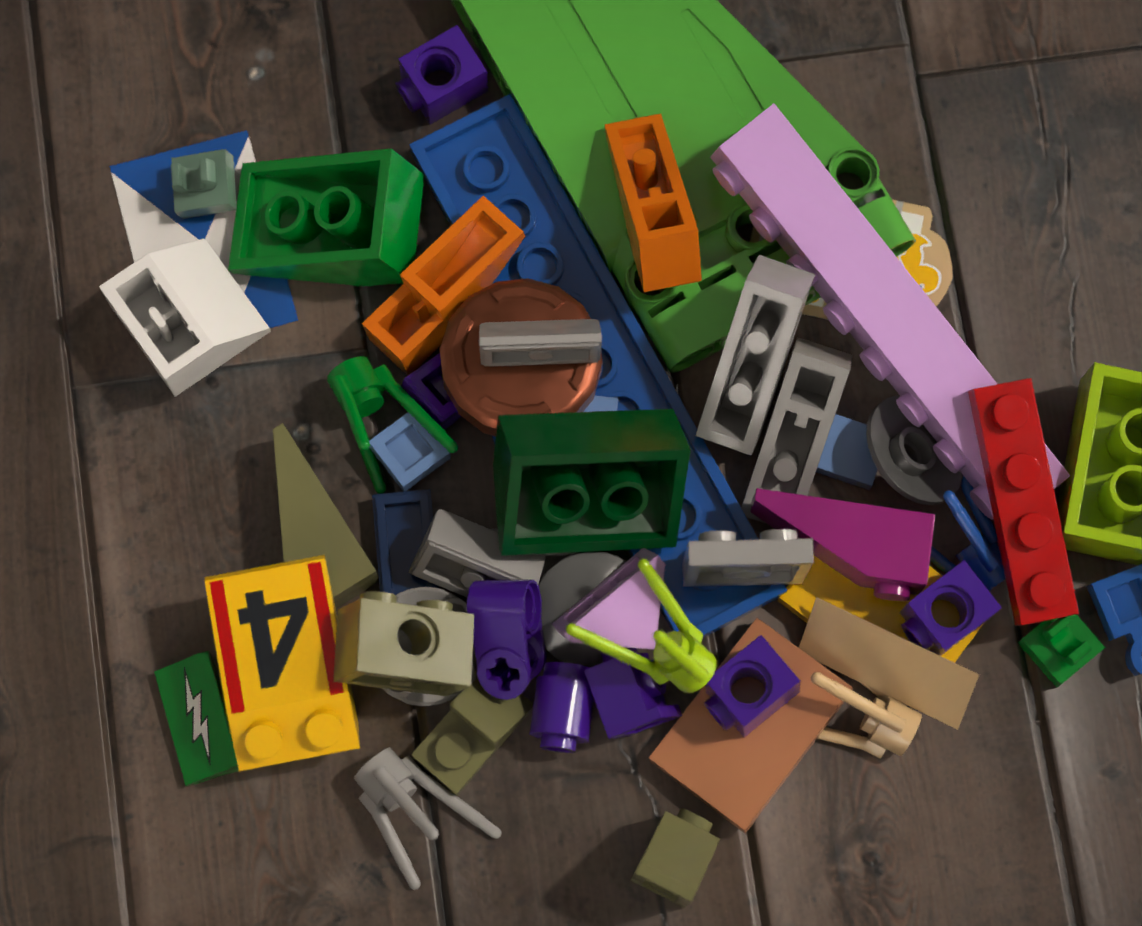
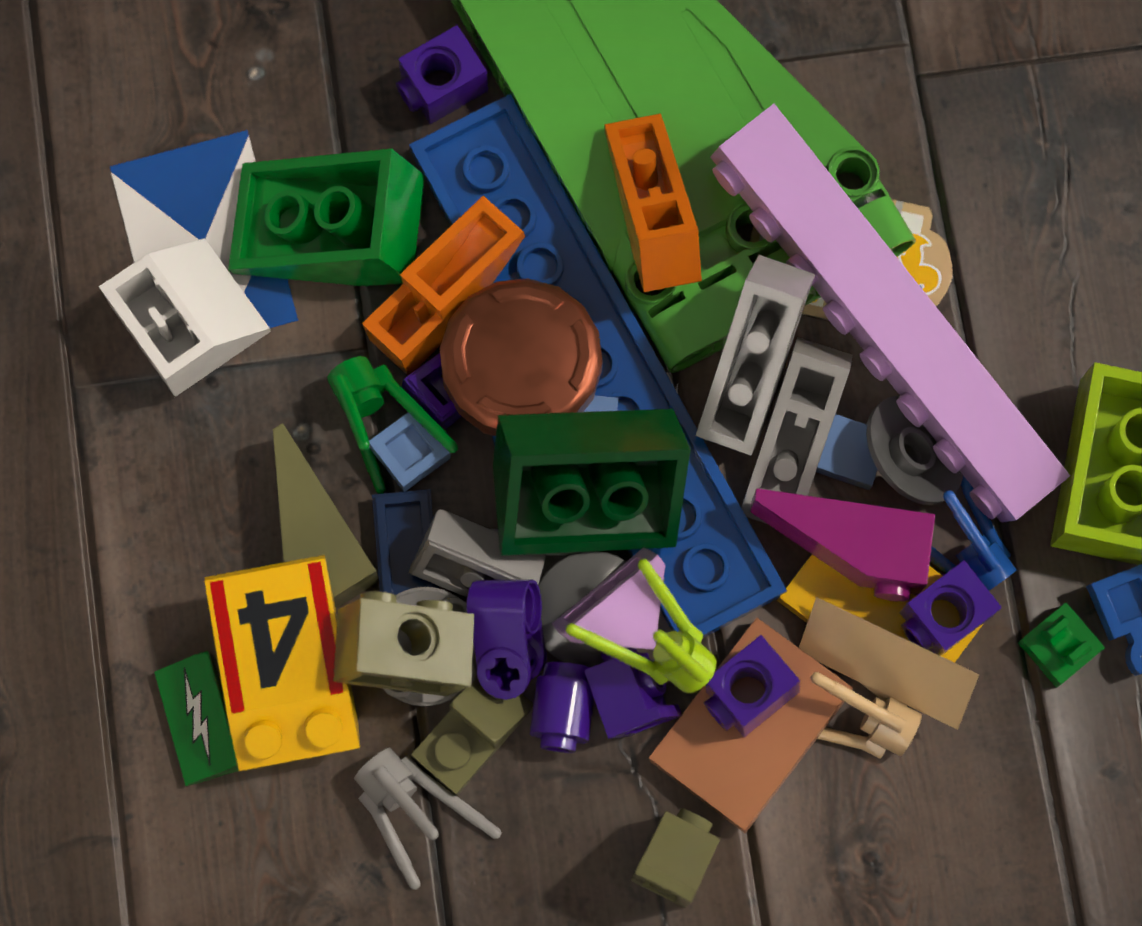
sand green tile [171,149,237,219] -> none
light grey slope [479,319,602,367] -> none
light grey plate [682,529,814,587] -> none
red plate [968,378,1079,625] -> none

